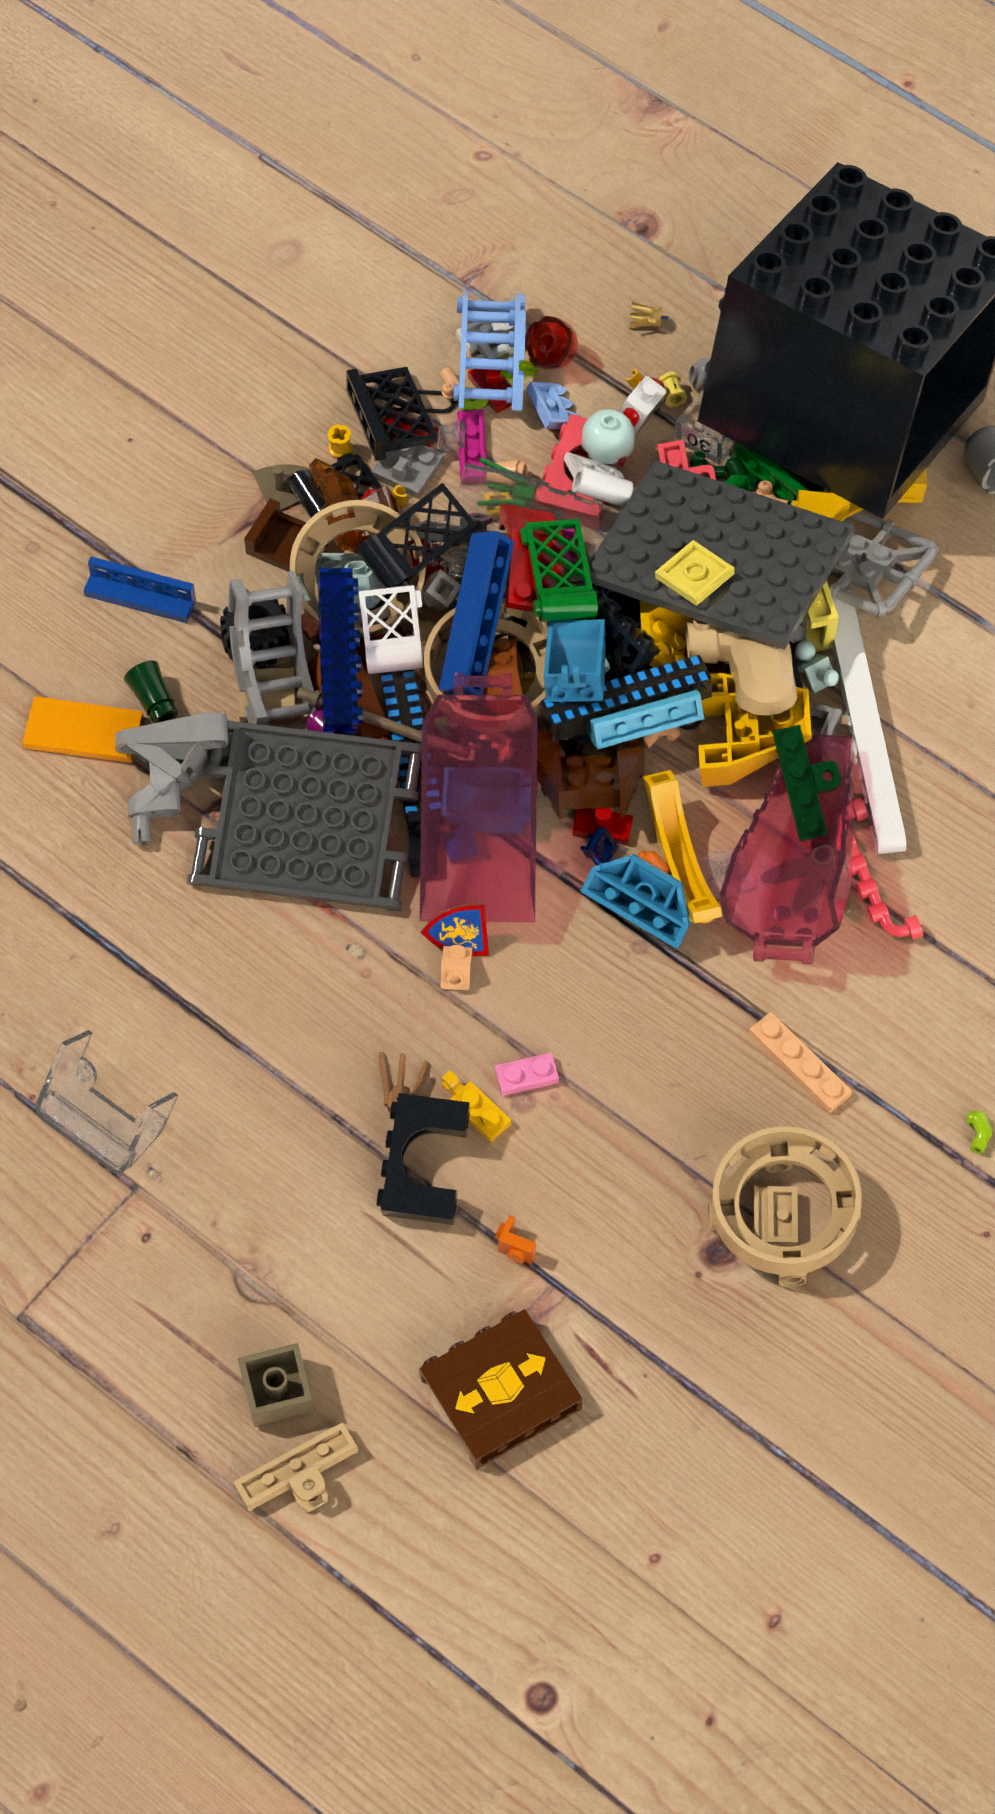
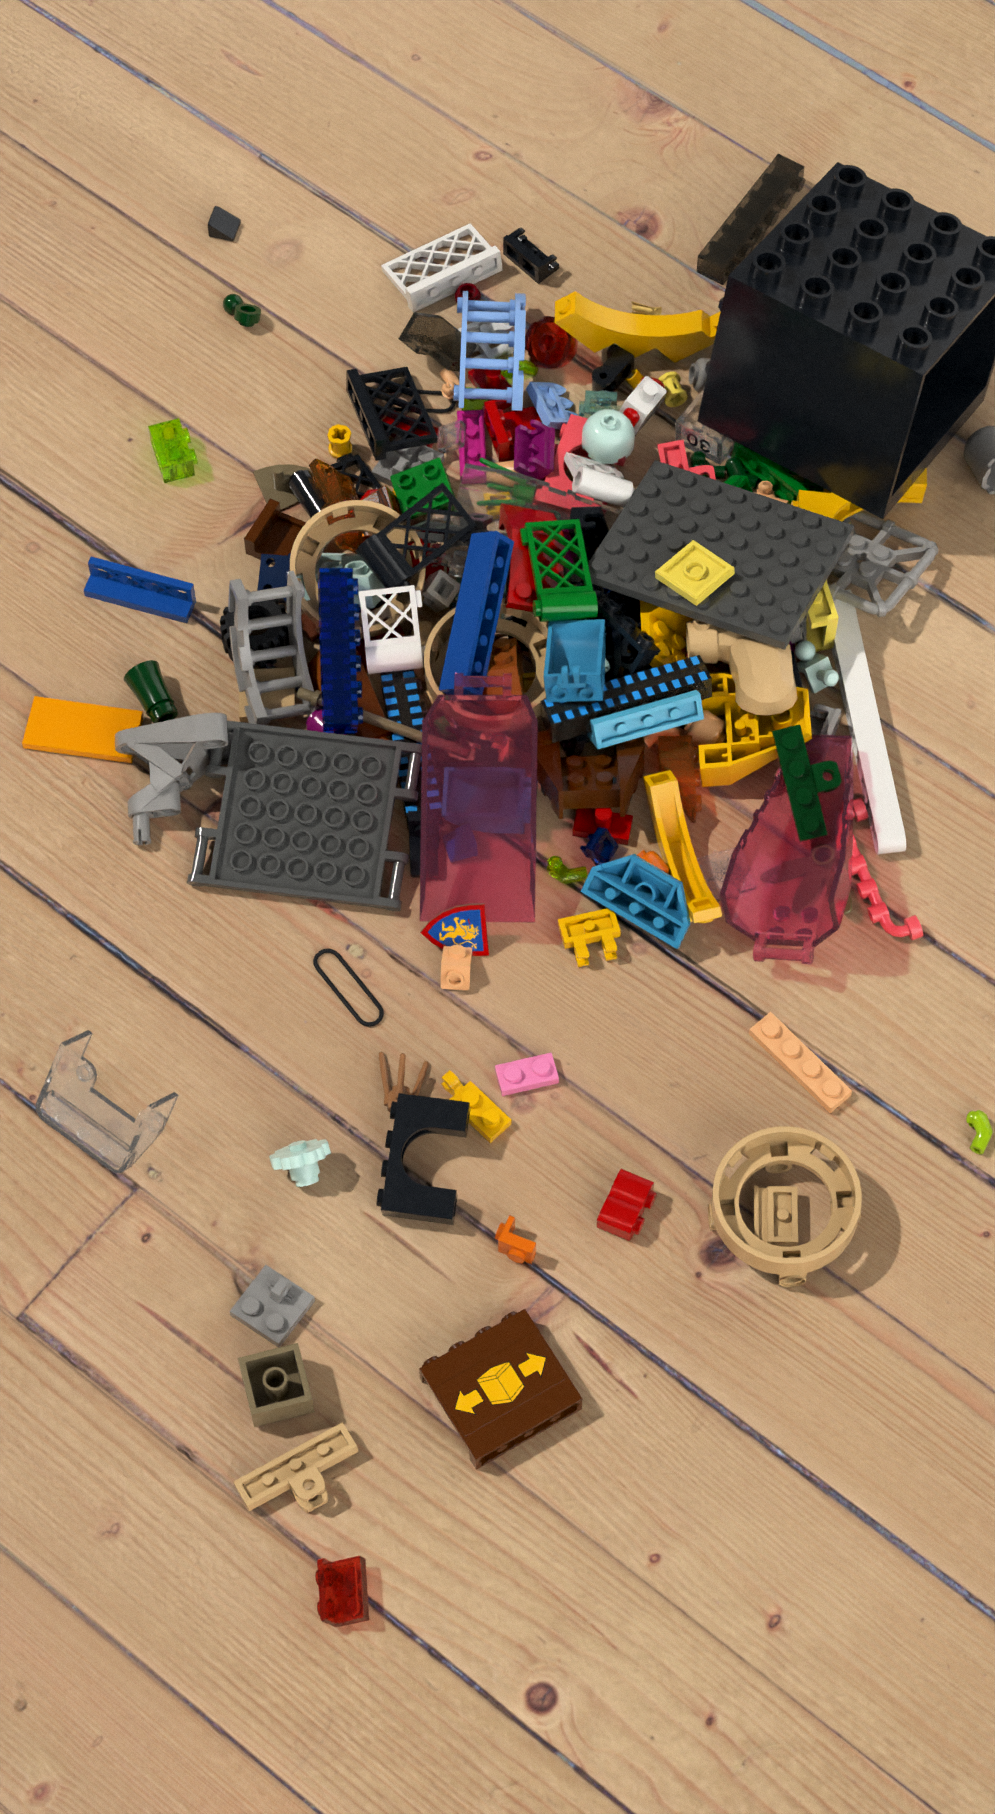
none -> clear neon green brick [148,418,198,483]
none -> black slope [208,206,241,242]
none -> dark green plate [223,294,261,327]
none -> light grey hinge [230,1265,315,1348]
none -> dark blue piece [257,553,291,605]
none -> light aqua plant [269,1139,331,1187]
none -> black piece [313,949,384,1027]
none -> clear red bracket [315,1556,369,1628]
none -> white fence [381,224,503,313]
none -> green bracket [390,457,458,520]
none -> clear smoke panel [398,312,477,371]
none -> dark red plate [455,283,481,303]
none -> red bracket [484,400,541,462]
none -> black hinge [503,228,559,284]
none -> magenta hinge [514,420,555,483]
none -> clear neon green arm [547,856,588,884]
none -> yellow arch [555,291,721,363]
none -> yellow plate [558,908,621,967]
none -> black hinge [568,507,609,560]
none -> clear light blue bracket [579,390,617,418]
none -> black leg [592,344,634,397]
none -> red brick [597,1169,657,1241]
none -> clear orange slope [657,735,702,823]
none -> light nougat head [684,710,727,747]
none -> clear smoke brick [697,154,805,285]

